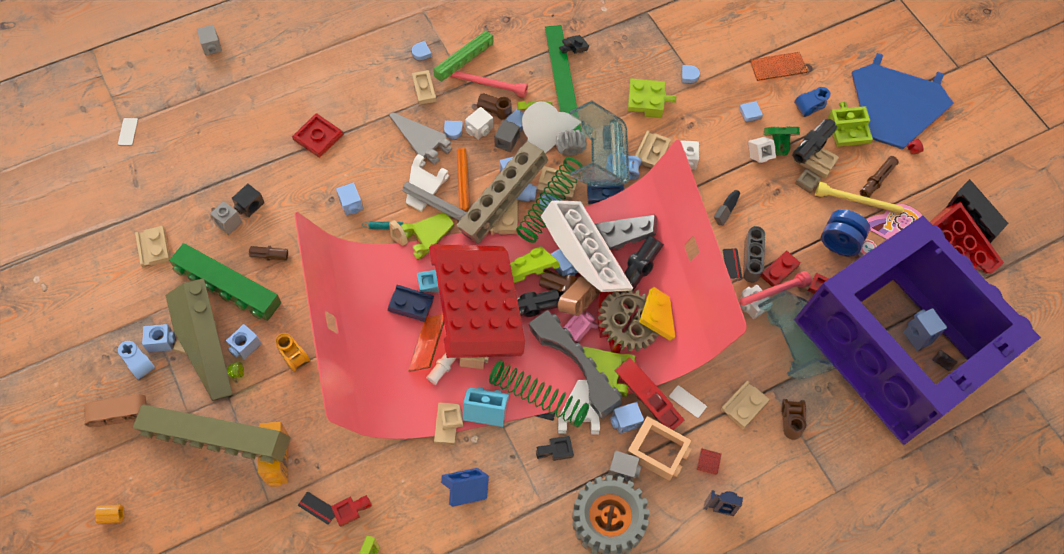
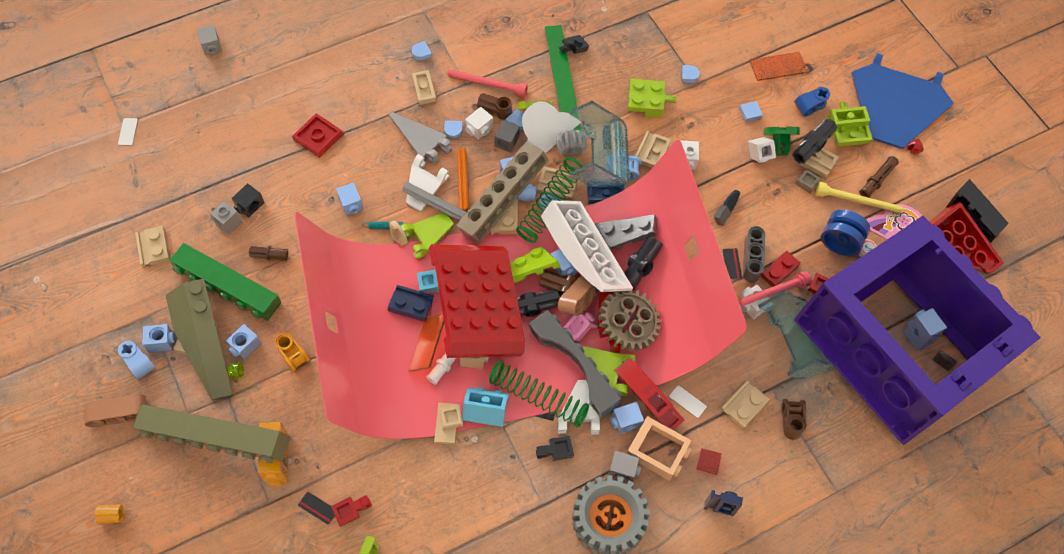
bright green piece [433,31,494,82] -> none
blue panel [441,468,489,507] -> none
yellow wing [639,287,675,341] -> none

